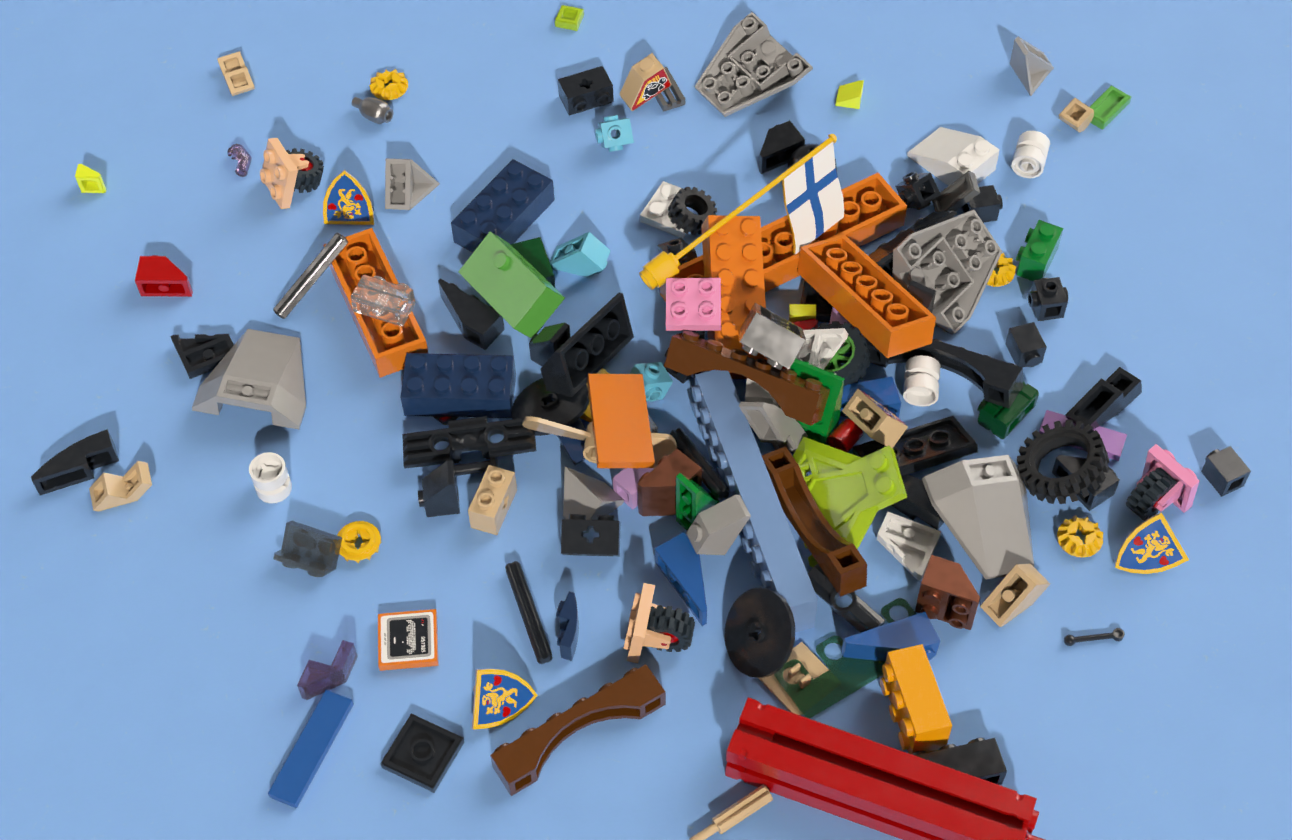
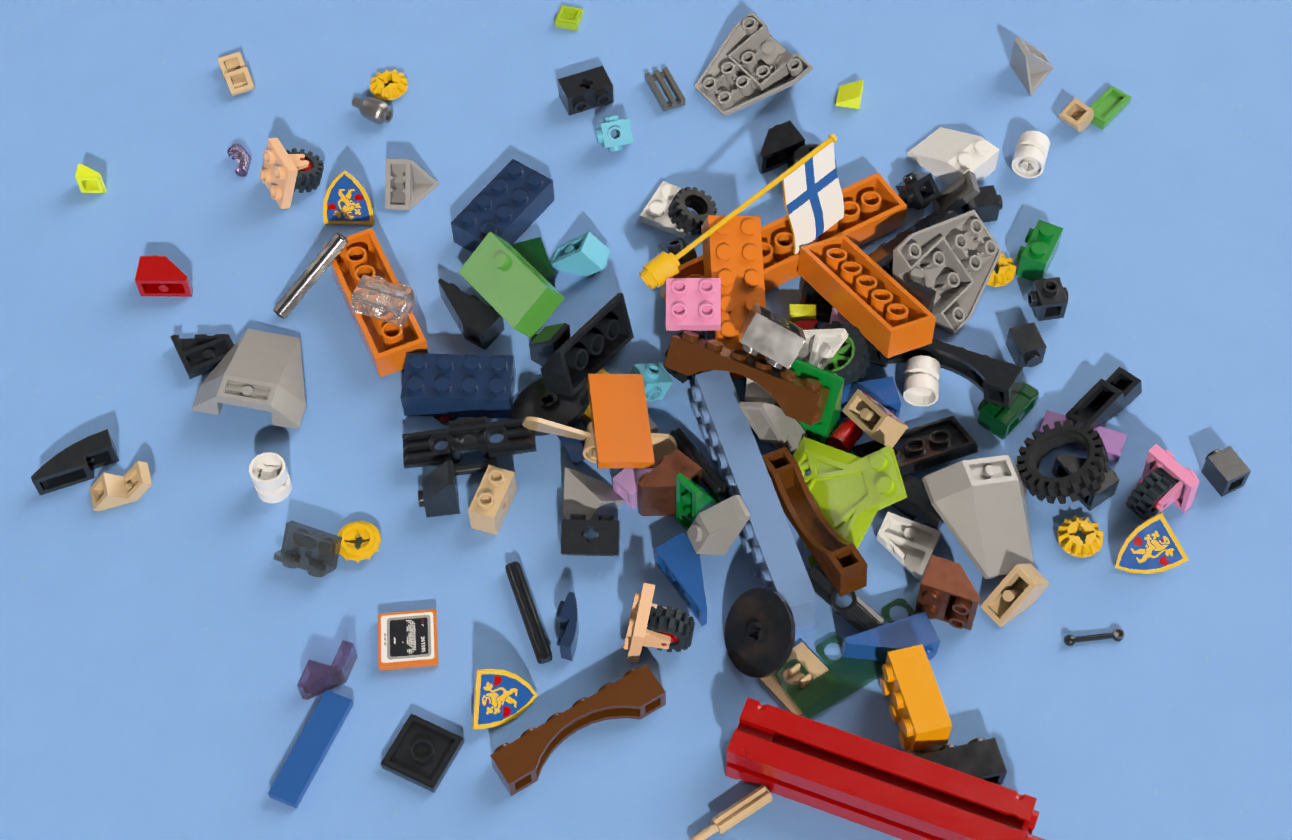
tan slope [619,53,672,111] -> none

